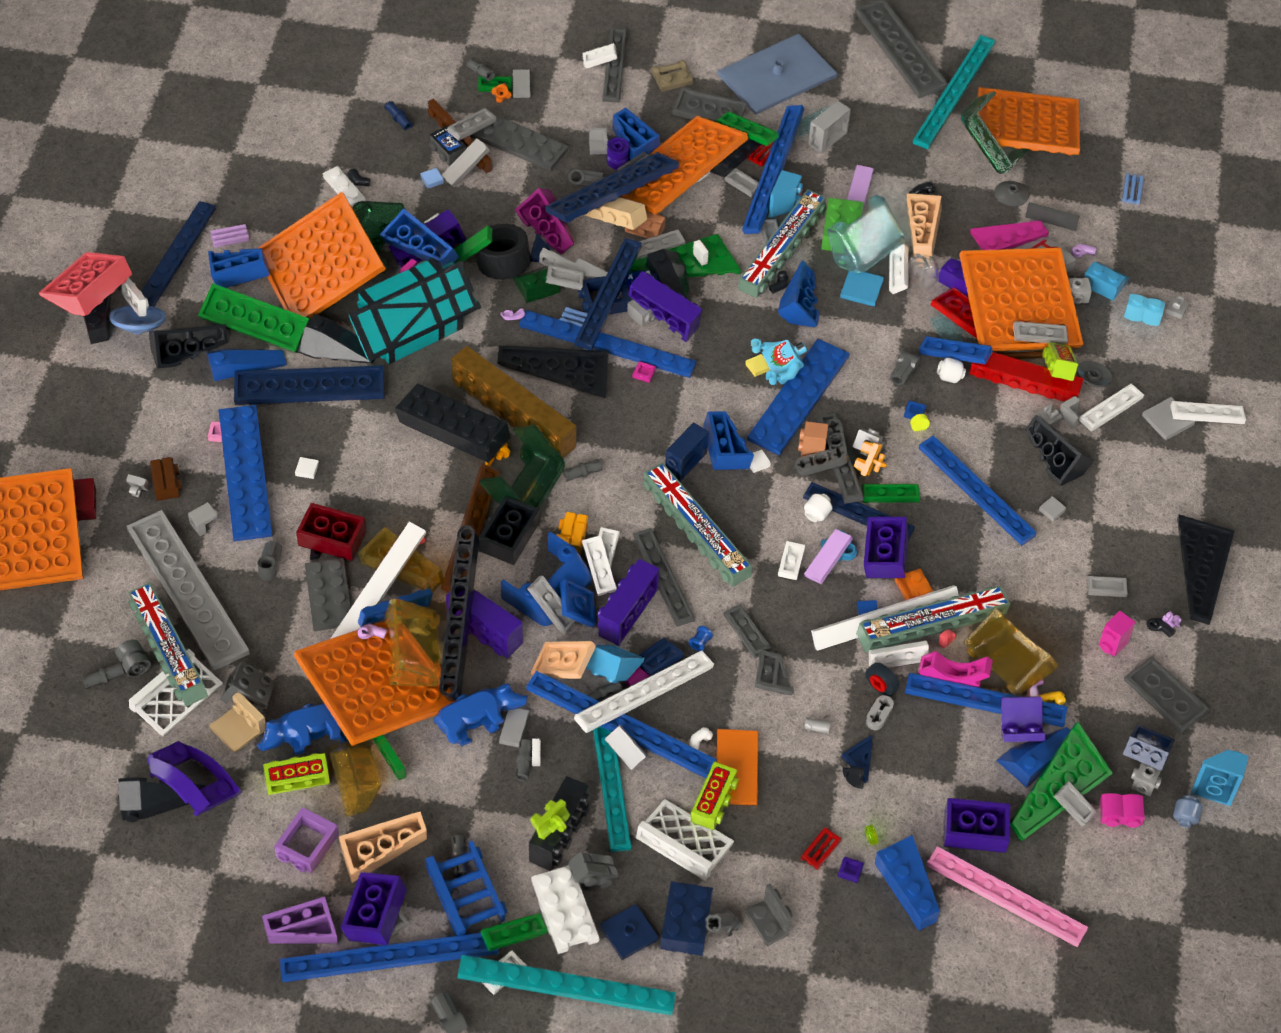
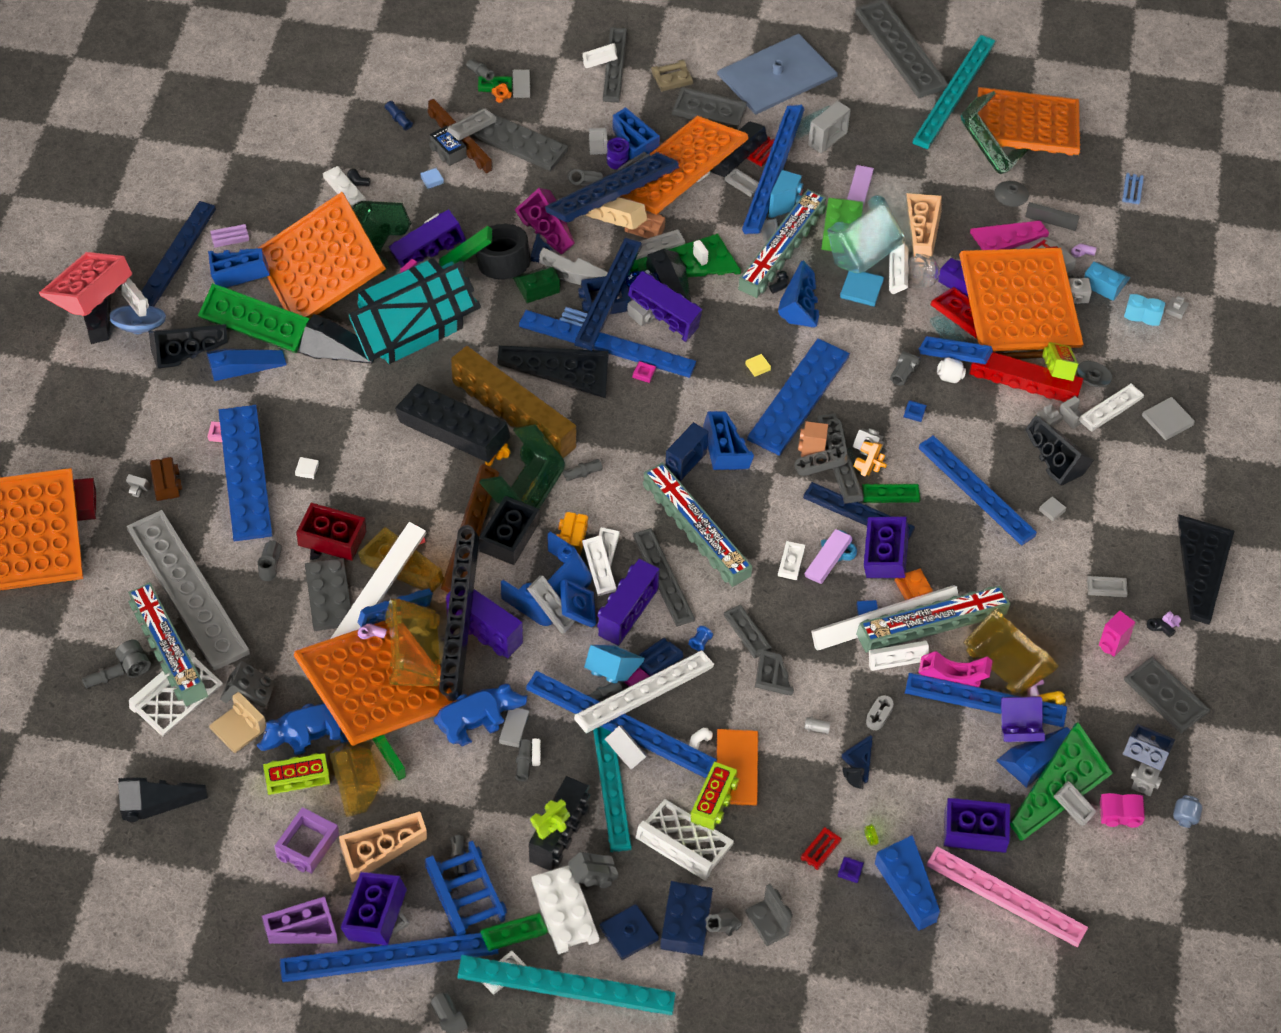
dark purple wedge [147,741,242,816] -> none
light grey panel [188,502,218,536] -> none
dark blue plate [234,365,384,405] -> none
blue wedge [380,208,459,266] -> none
light grey tile [441,138,490,187] -> none
lavender piece [500,309,525,320] -> none
light nougat plate [530,641,596,678] -> none
light grey tile [546,265,584,290] -> none
green tile [717,111,779,146] -> none
white tile [750,450,771,473] -> none
medium azure torso [751,339,808,385] -> none
white head [804,494,832,522] -> none
black wheel [866,662,899,696] -> none
black arm [909,182,935,194] -> none
neon yellow tile [910,414,930,431] -> none
coral tile [938,629,956,648] -> none
light grey tile [1013,321,1068,345] -> none
white tile [1170,401,1246,424] -> none
dark azure slope [1190,750,1249,806] -> none

